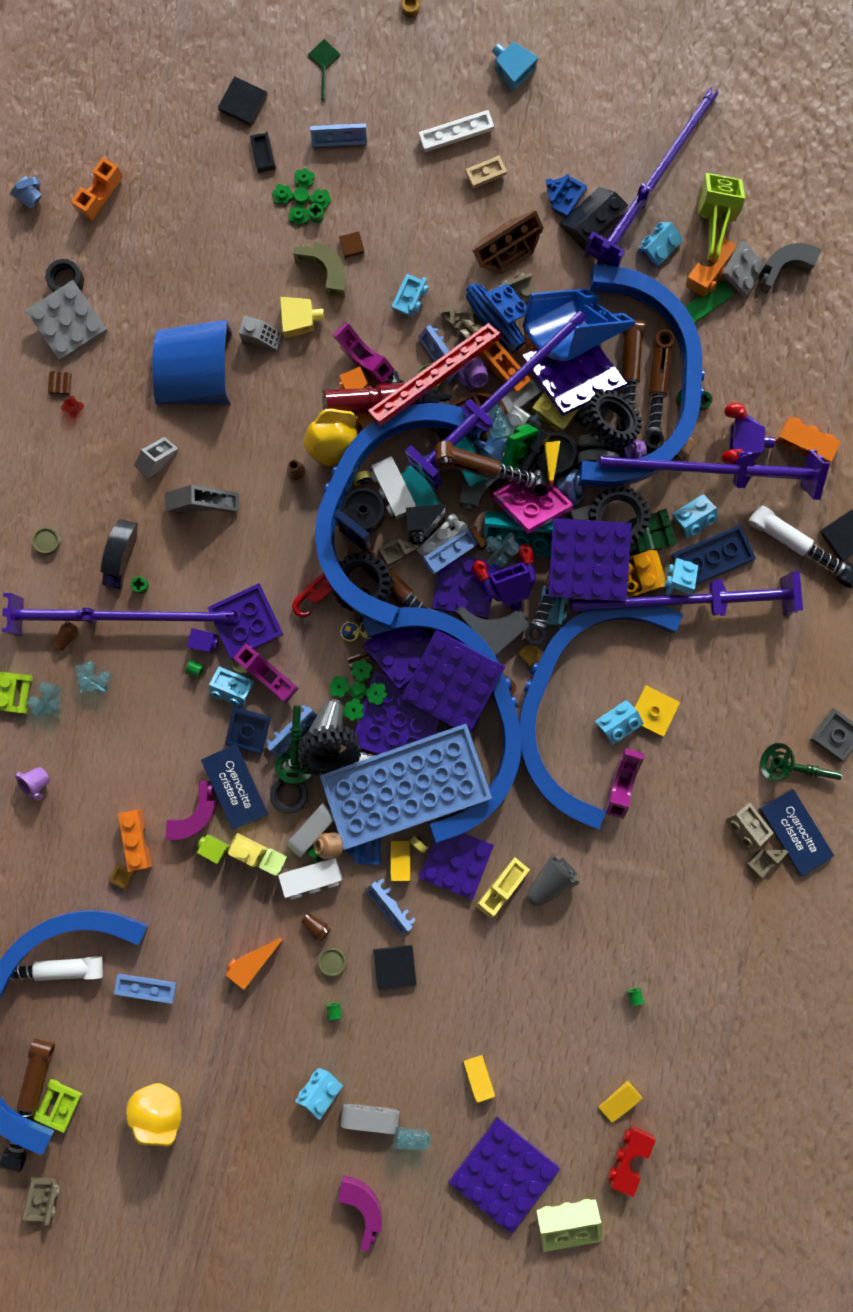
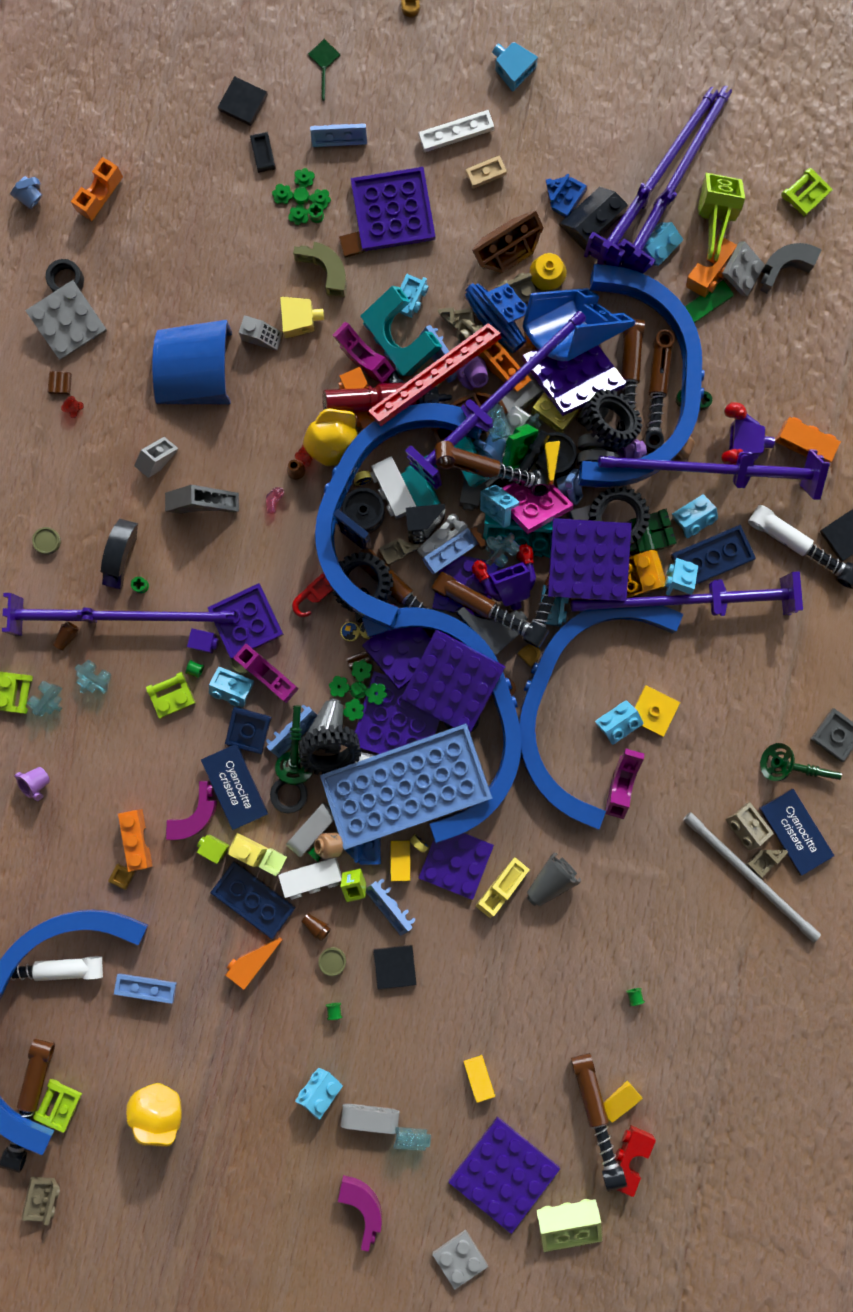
none -> lime plate [146,672,196,719]
none -> dark blue tile [210,861,296,940]
none -> clear pink arm [266,487,284,514]
none -> clear red plate [295,445,313,467]
none -> lime brick [341,868,366,902]
none -> dark purple plate [351,167,436,251]
none -> teal arch [360,286,443,376]
none -> piece [431,571,549,648]
none -> light grey plate [433,1229,488,1290]
none -> medium azure bracket [480,485,519,528]
none -> yellow cone [529,253,567,291]
none -> piece [571,1053,627,1192]
none -> dark purple piece [617,86,732,274]
none -> light grey piece [683,812,821,942]
none -> lime plate [781,168,833,217]

